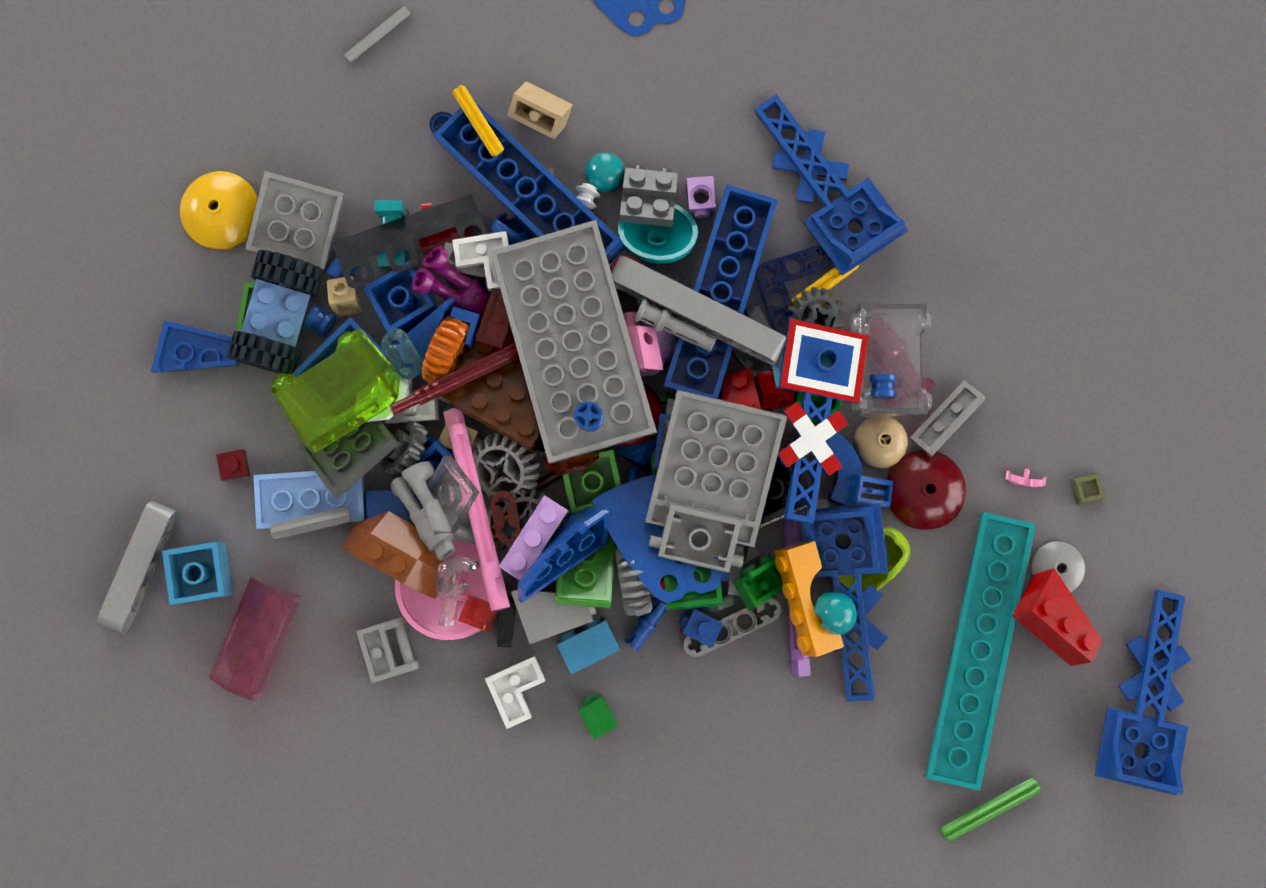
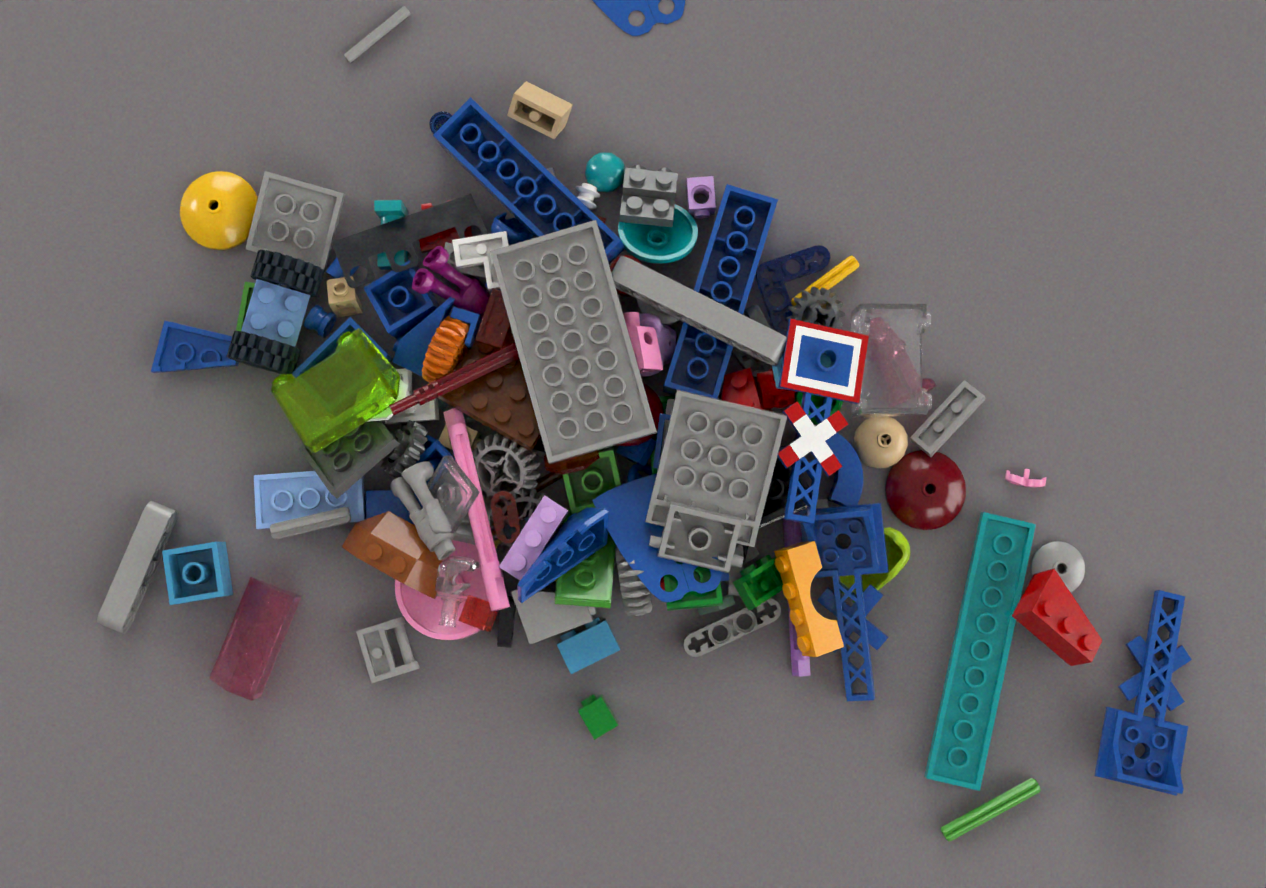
dark red plate [216,449,250,481] -> none
clear light blue beam [381,328,423,380] -> none
yellow axle [452,85,504,157] -> none
white plate [485,656,546,729] -> none
blue wheel [574,401,604,432] -> none
blue pin [625,597,667,651] -> none
light grey pin [634,298,718,352] -> none
blue bracket [678,608,724,648] -> none
blue piece [755,94,908,276] -> none
teal hair [814,592,857,635] -> none
blue tile [848,474,893,507] -> none
blue wheel [869,374,897,399] -> none
olive tile [1070,472,1106,505] -> none

